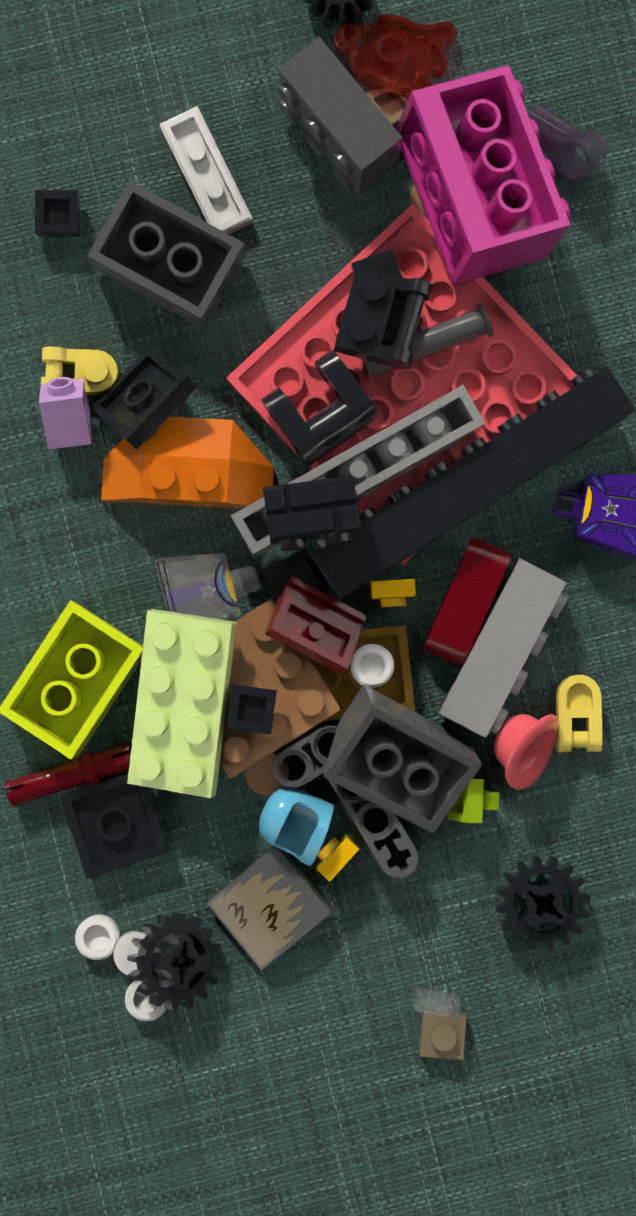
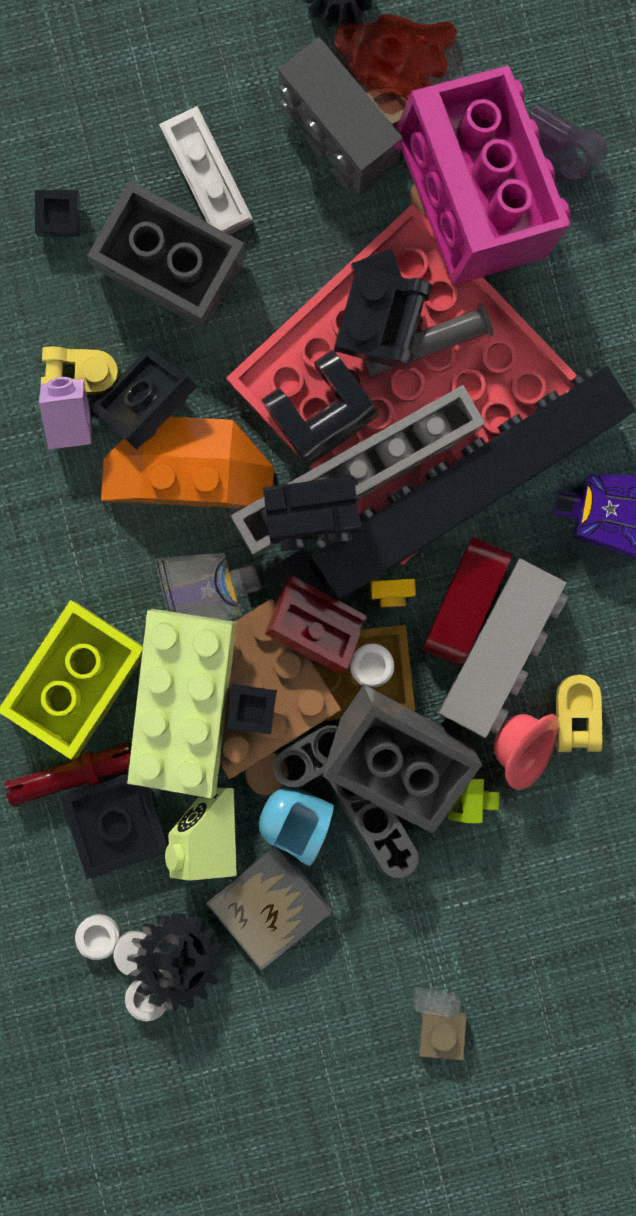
yellow plate [317,834,359,882] -> none
black gear [494,854,591,951] -> none
none -> yellowish green slope [165,787,237,881]

